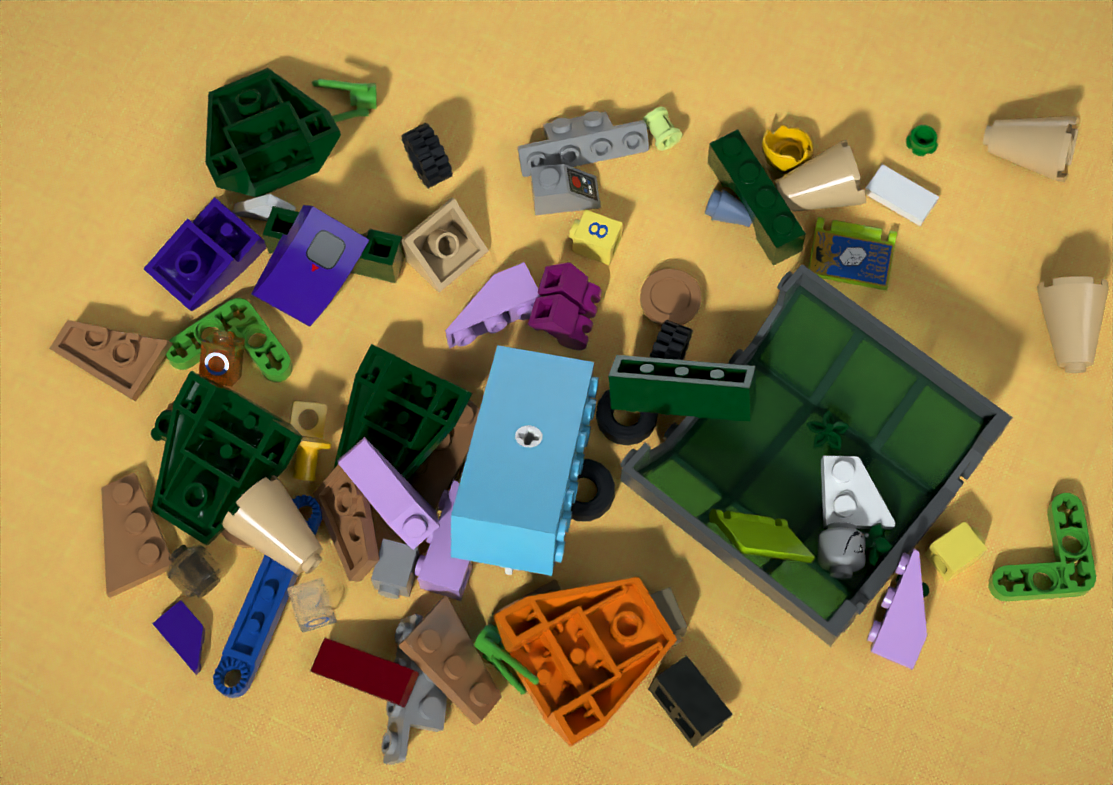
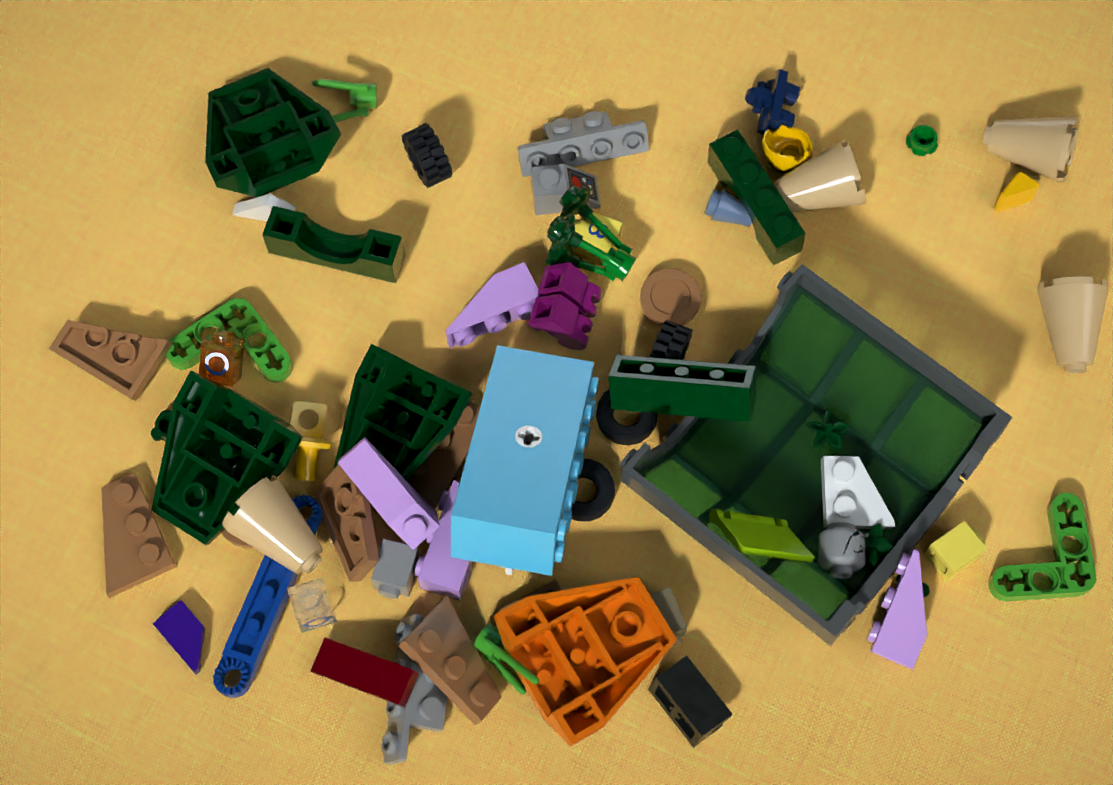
dark purple slope [143,197,267,311] -> none
clear smoke head [167,545,221,599] -> none
dark purple slope [251,205,369,326] -> none
tan slope [402,198,489,292] -> none
yellowish green bush [642,107,683,151] -> none
piece [808,217,897,291] -> none
white tile [865,164,939,226] -> none
none -> plant [546,186,637,282]
none -> dark blue hips [745,69,800,135]
none -> yellow slope [994,171,1040,213]

